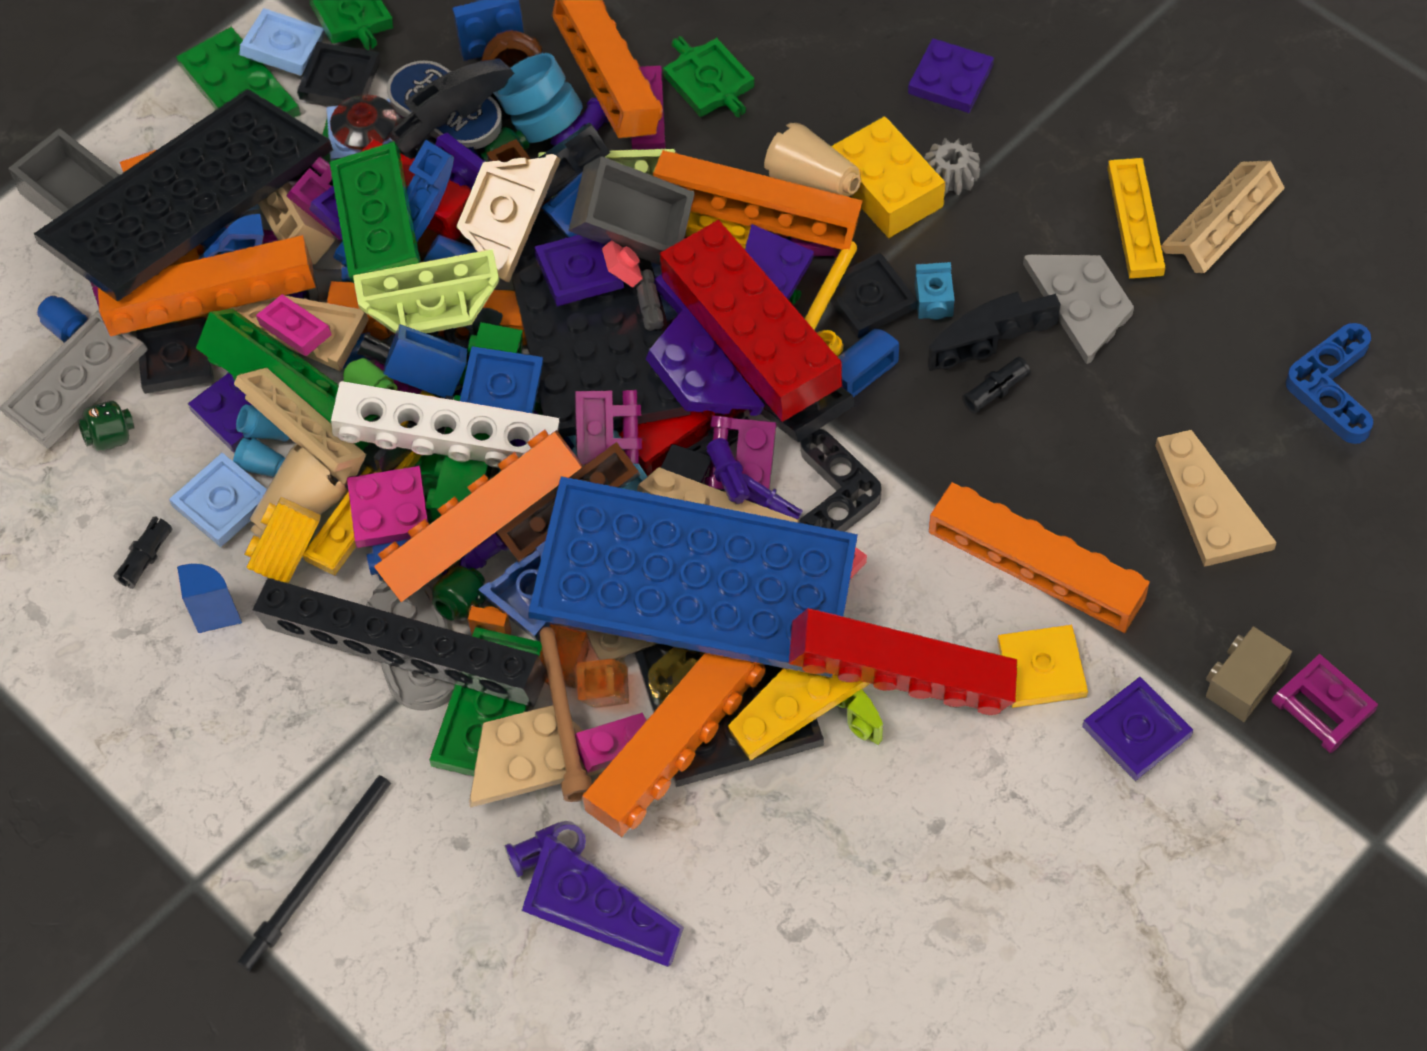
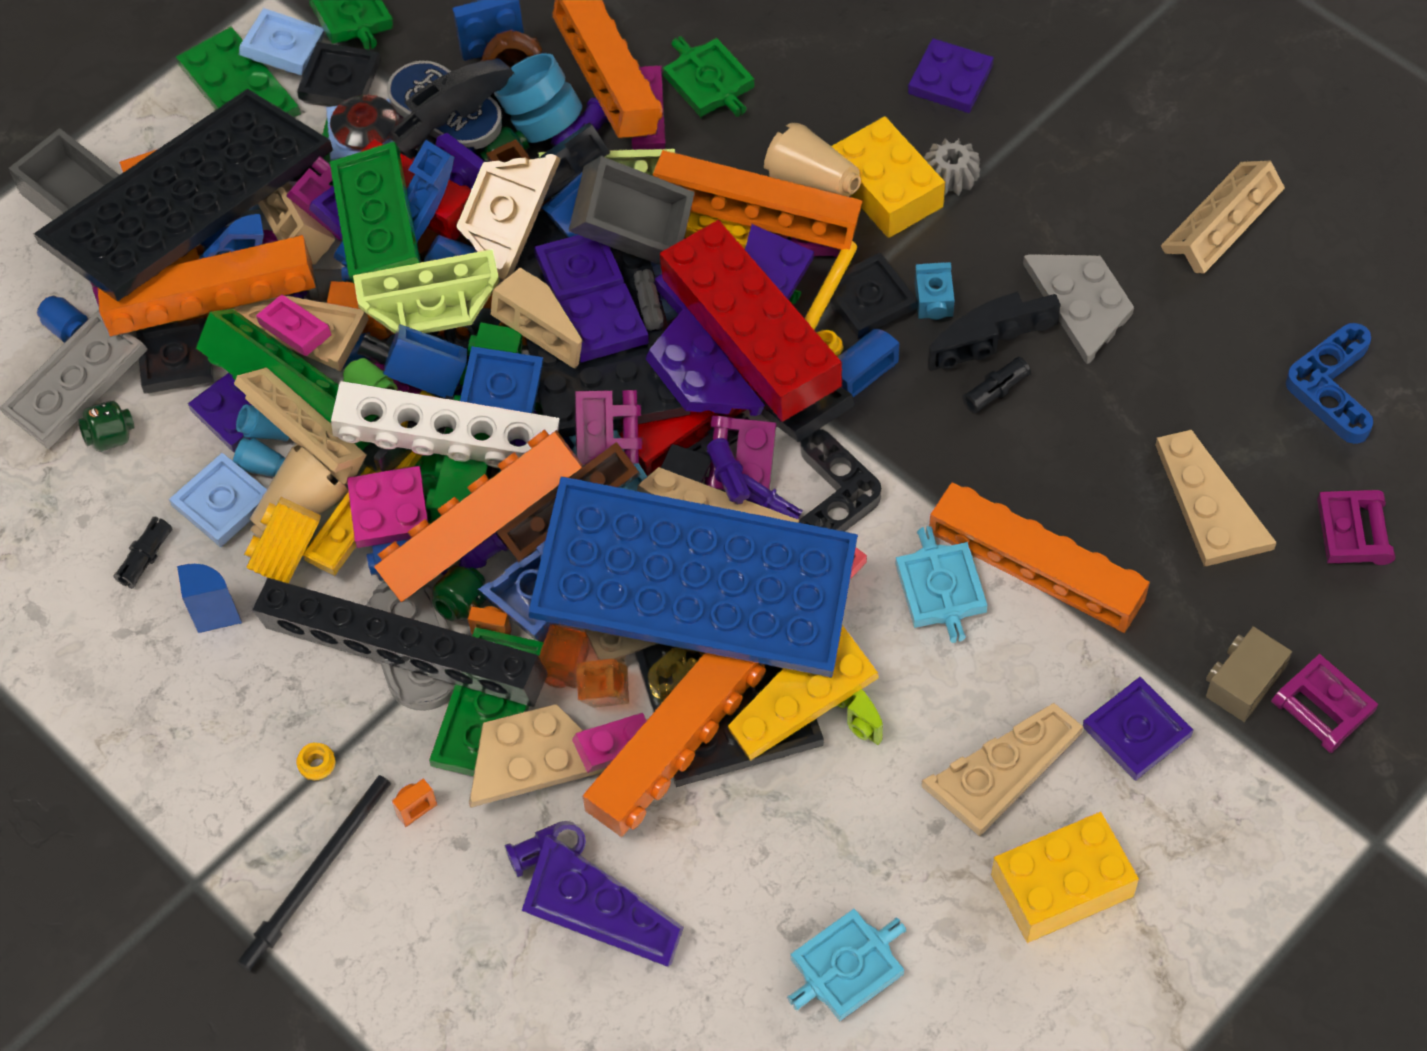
medium nougat piece [540,627,593,802] -> none
coral plate [602,240,643,287] -> none
red brick [789,608,1017,715] -> none
yellow plate [997,625,1088,708] -> none
yellow plate [1107,158,1165,279] -> none
none -> yellow plate [296,742,336,780]
none -> orange plate [392,778,437,827]
none -> tan slope [490,268,582,368]
none -> dark purple plate [559,283,649,363]
none -> medium azure plate [787,909,906,1021]
none -> medium azure plate [895,526,988,643]
none -> tan wing [921,703,1083,836]
none -> yellow piece [991,811,1139,943]
none -> magenta plate [1317,490,1395,565]

